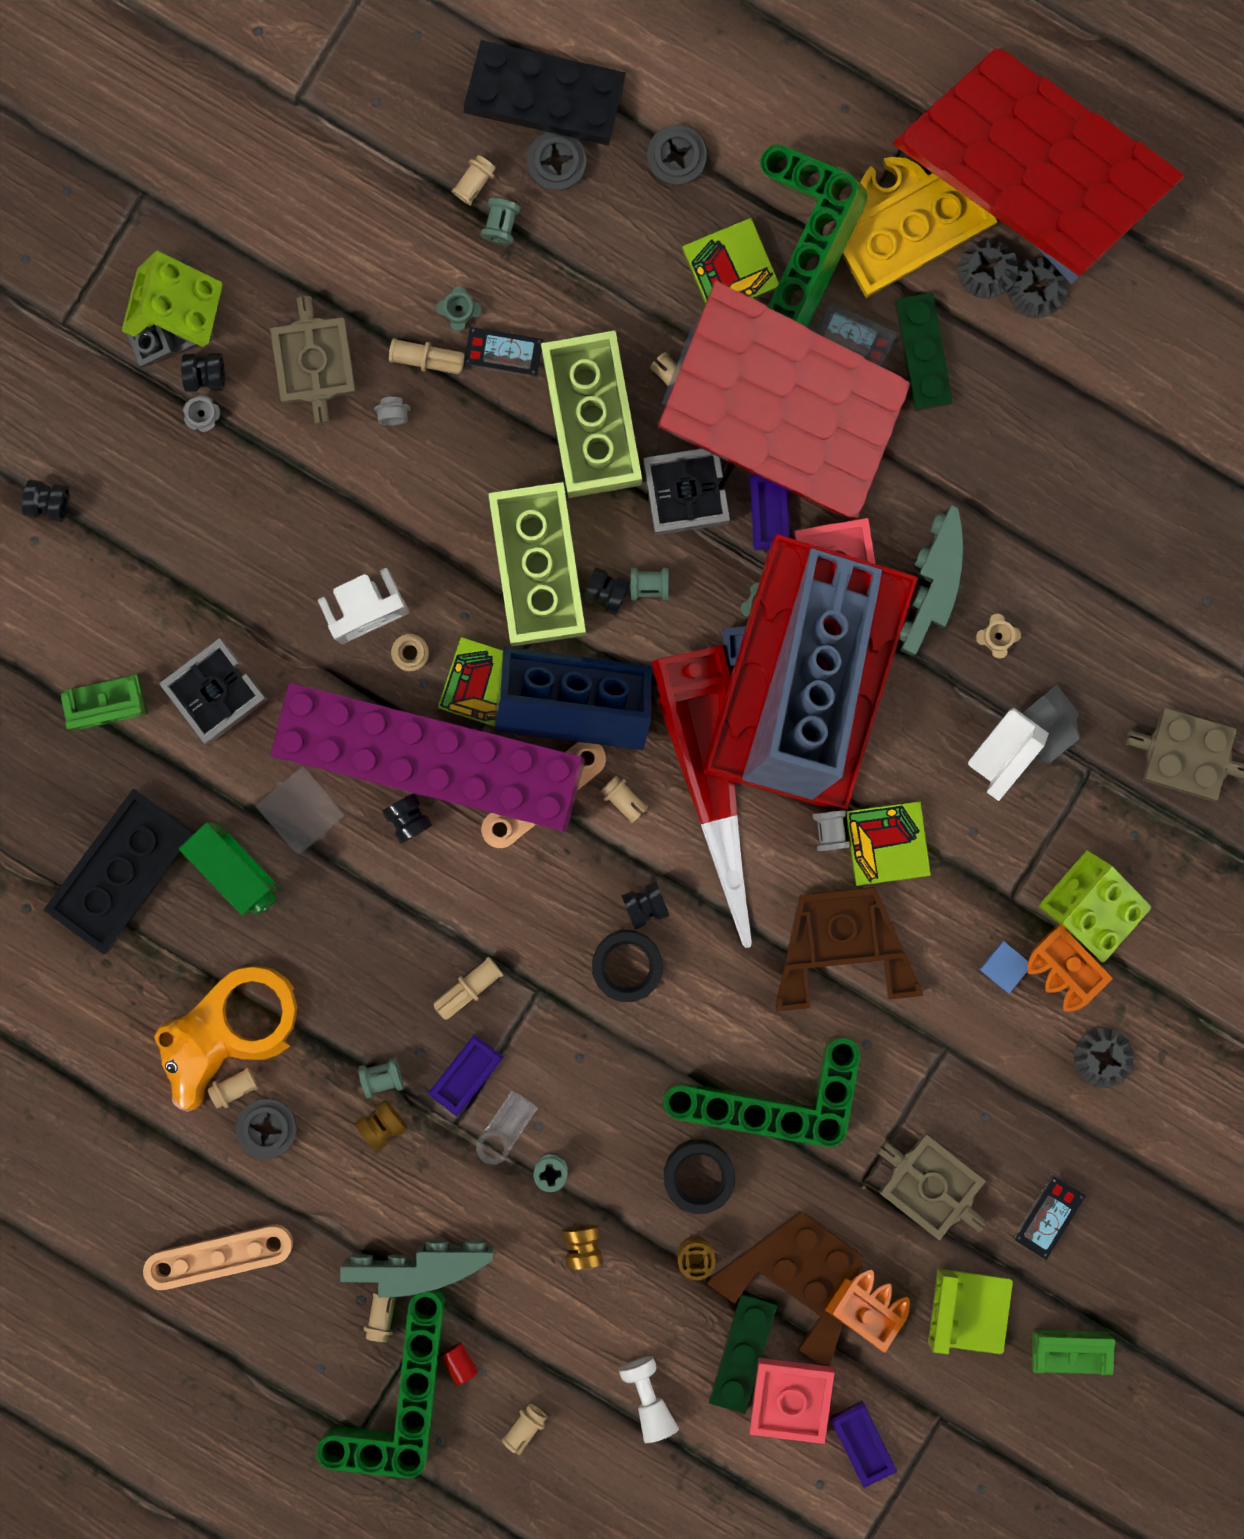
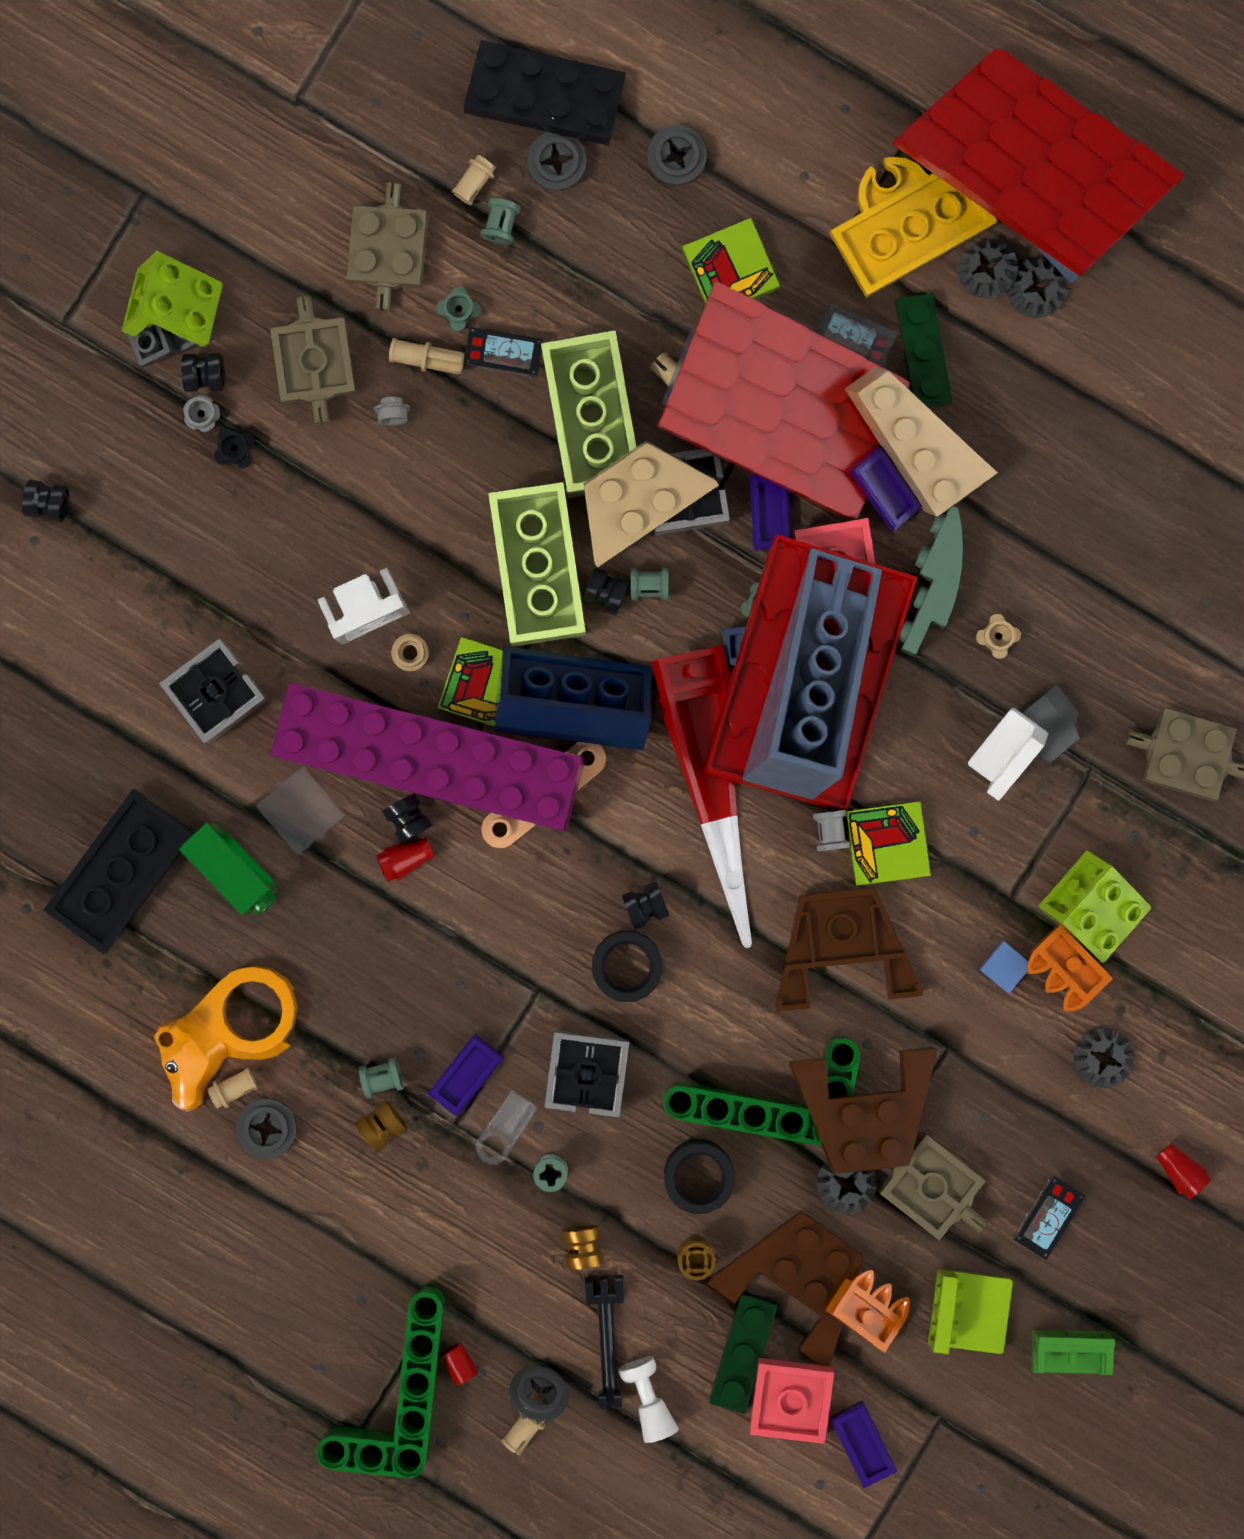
bright green hinge [61,674,148,731] -> none
light nougat plate [143,1224,293,1290] -> none
sand green slope [340,1240,495,1298] -> none
tan pin [363,1292,397,1343] -> none
tan axle [433,957,503,1020] -> none
tan pin [601,776,648,824] -> none
green beam [760,144,867,328] -> none
none -> black plate [214,428,255,469]
none -> dark tan plate [346,183,429,312]
none -> red cone [376,837,434,882]
none -> dark grey gear [508,1366,569,1425]
none -> piece [544,1030,629,1118]
none -> tan wing [584,440,719,567]
none -> black hinge [585,1275,624,1409]
none -> reddish brown wing [789,1047,937,1173]
none -> dark grey gear [817,1160,878,1215]
none -> tan wedge [845,367,998,517]
none -> dark purple tile [849,447,922,530]
none -> red cone [1155,1142,1212,1200]

